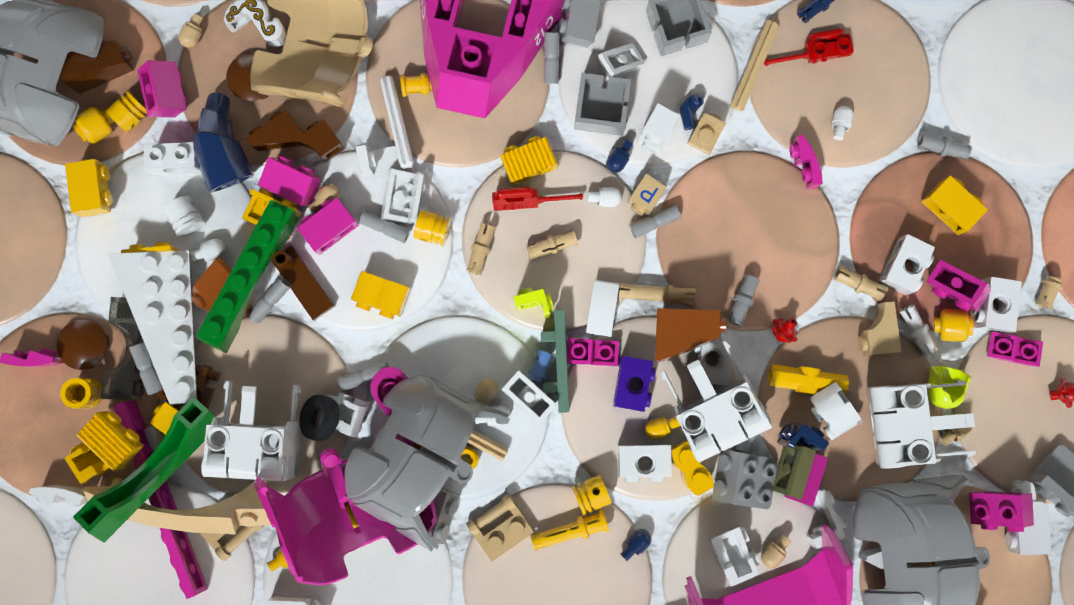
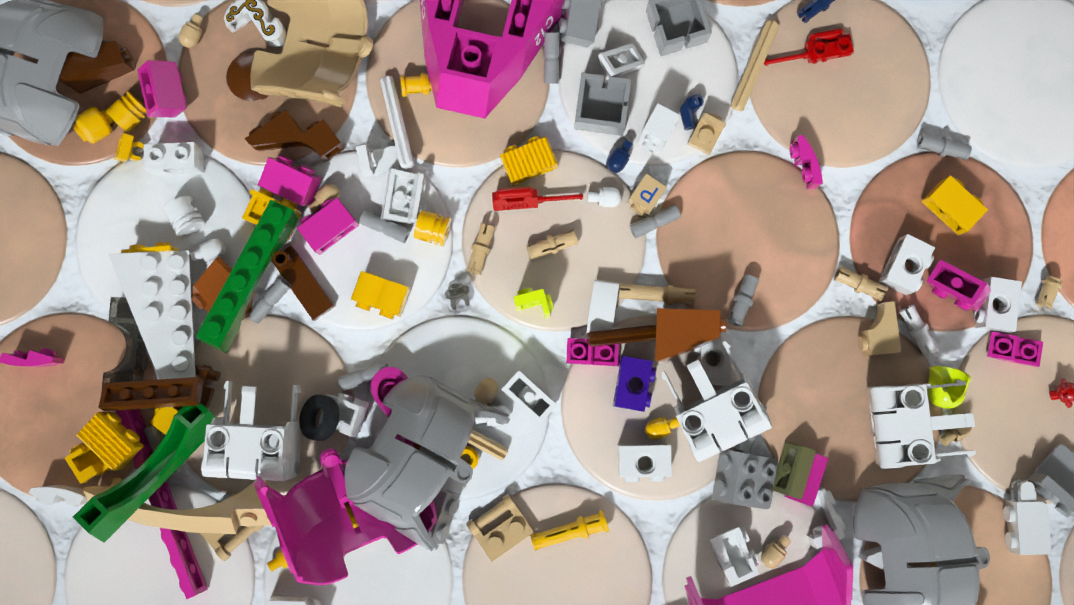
reddish brown dish [57,320,109,370] -> none
yellow piece [60,378,103,409] -> none
yellow brick [65,159,113,217] -> none
light grey piece [129,342,163,395] -> none
dark blue piece [193,93,254,193] -> none
medium blue pin [527,350,553,384] -> none
sand green hinge [541,310,569,413] -> none
yellow piece [572,475,612,515] -> none
dark blue cylinder [620,529,652,561] -> none
yellow brick [671,440,714,496] -> none
yellow piece [767,364,849,396] -> none
red plant [772,317,798,343] -> none
dark blue bracket [777,423,829,451] -> none
white cylinder [810,382,863,440] -> none
white cylinder [831,106,854,140] -> none
yellow head [934,309,974,342] -> none
dark pink brick [969,491,1034,532] -> none
none -> reddish brown plate [98,377,204,411]
none -> yellow tile [114,133,144,162]
none -> clear smoke plate [444,283,470,310]
none -> reddish brown axle [587,325,656,347]

